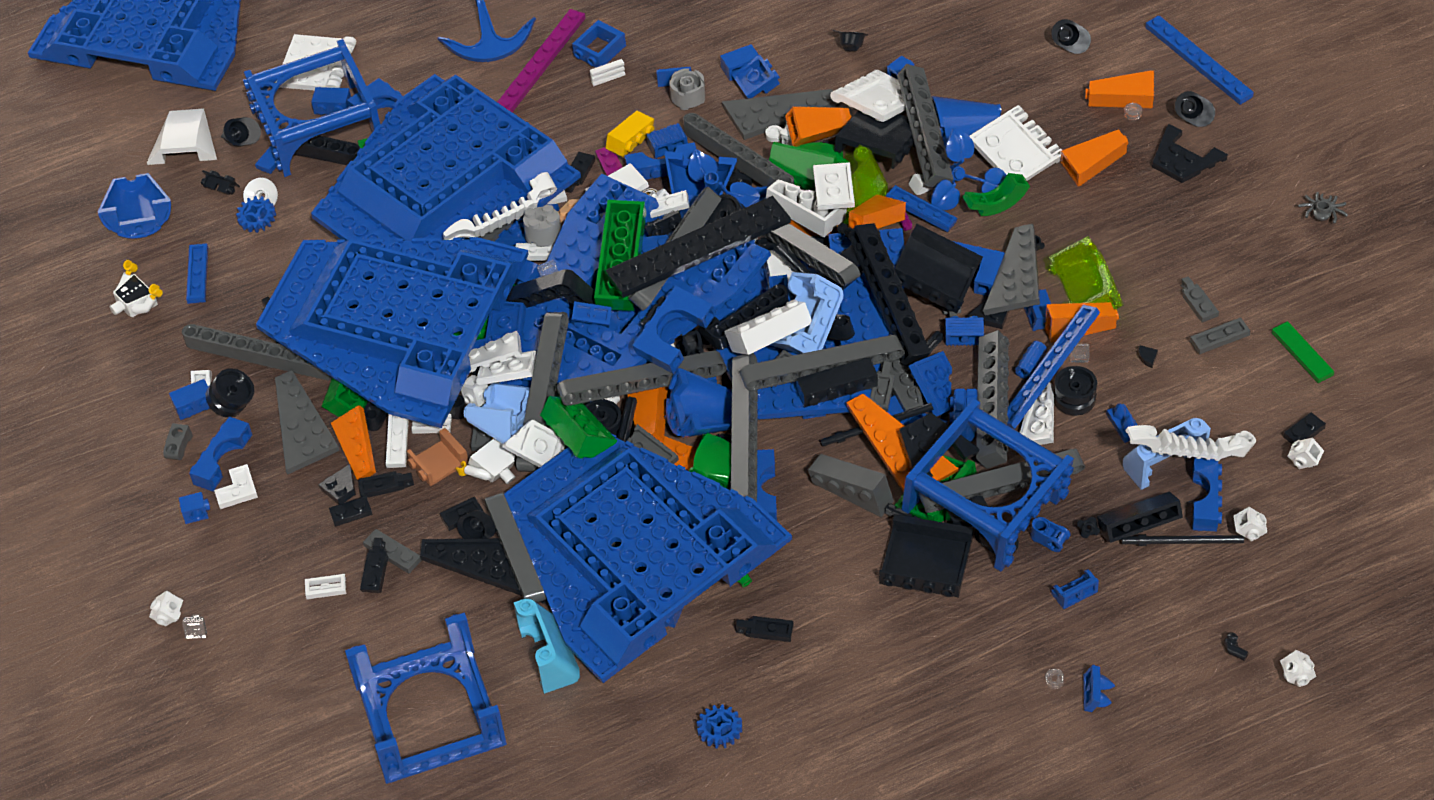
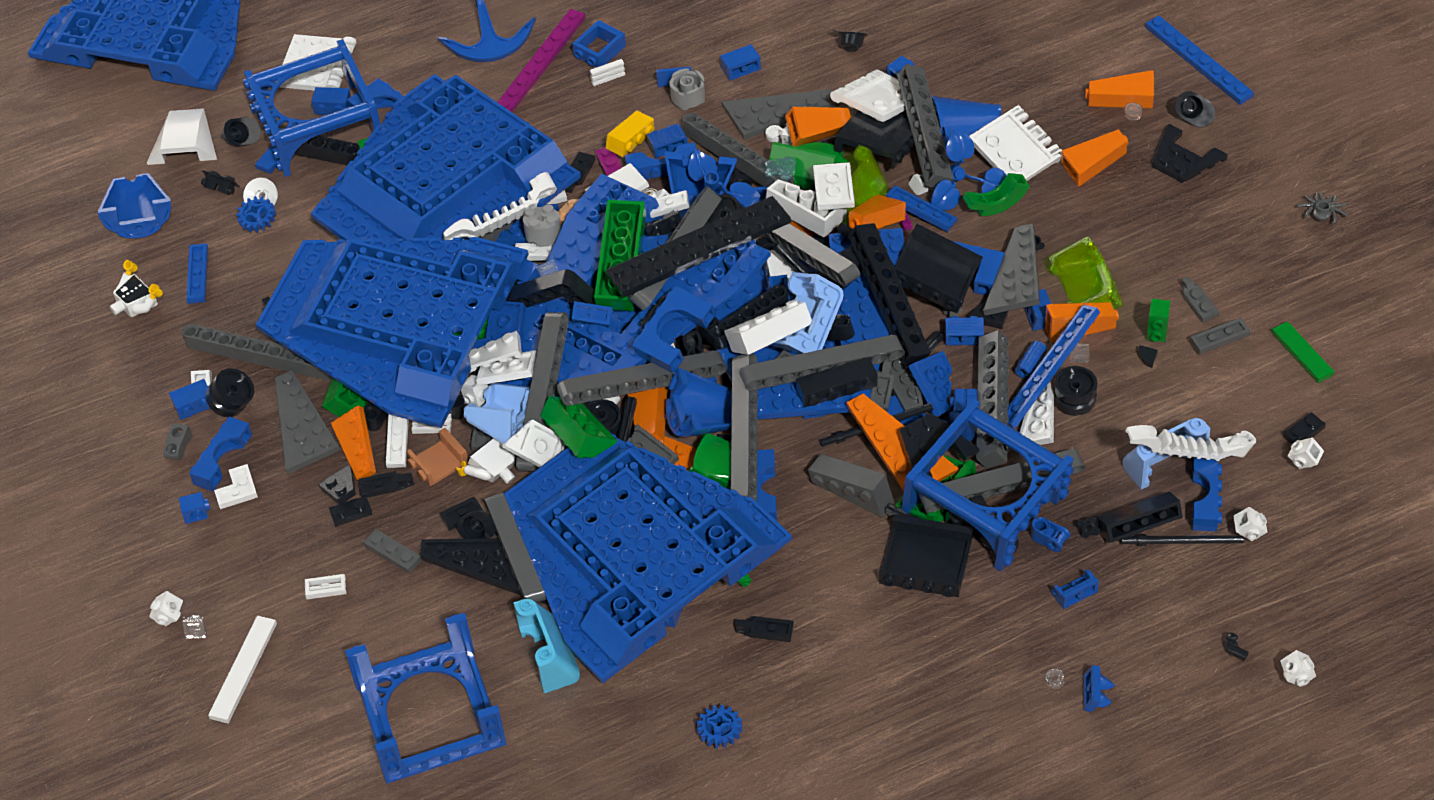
black hinge [360,538,389,593] -> none
blue plate [731,55,780,98] -> none
black piece [1051,19,1091,54] -> none
blue tile [1106,403,1138,443] -> none
none -> white tile [208,616,277,724]
none -> clear light blue plate [764,157,796,182]
none -> green brick [1147,299,1171,342]

